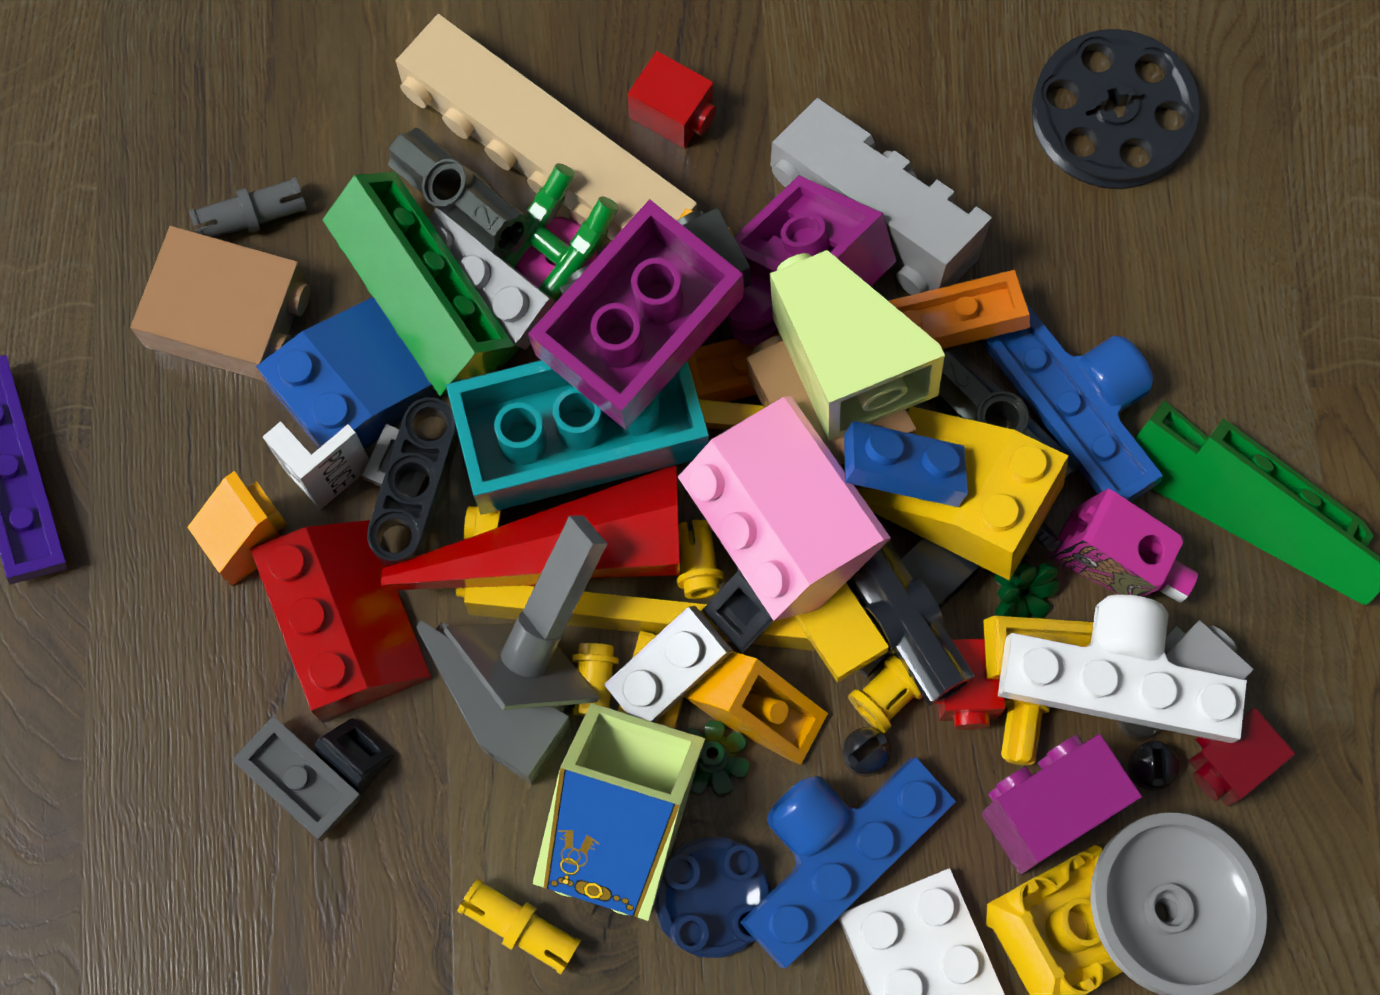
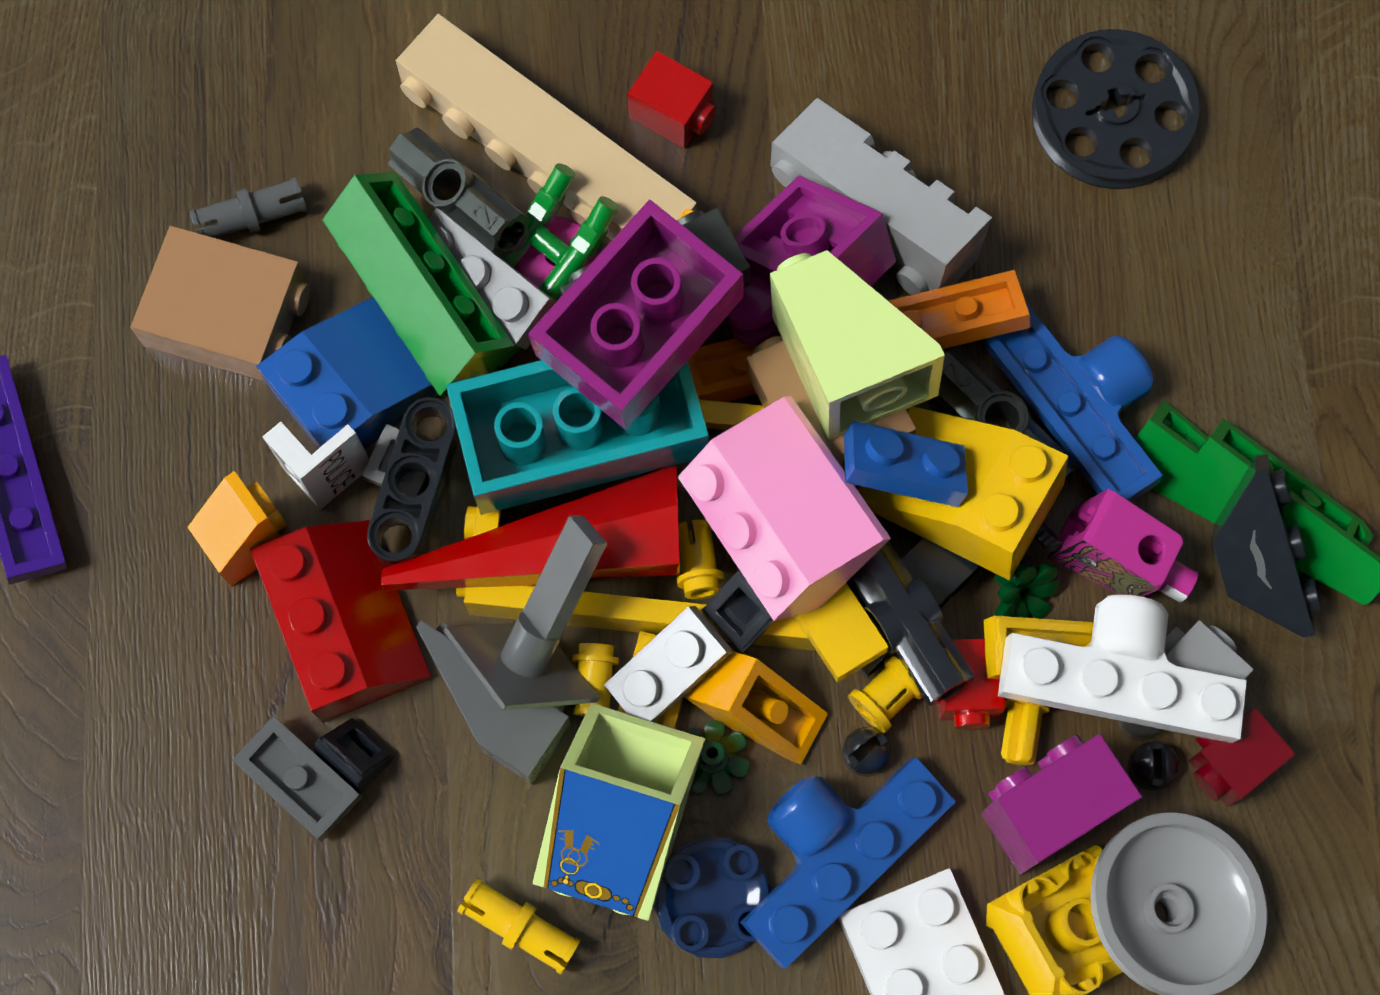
none -> black slope [1212,454,1323,637]

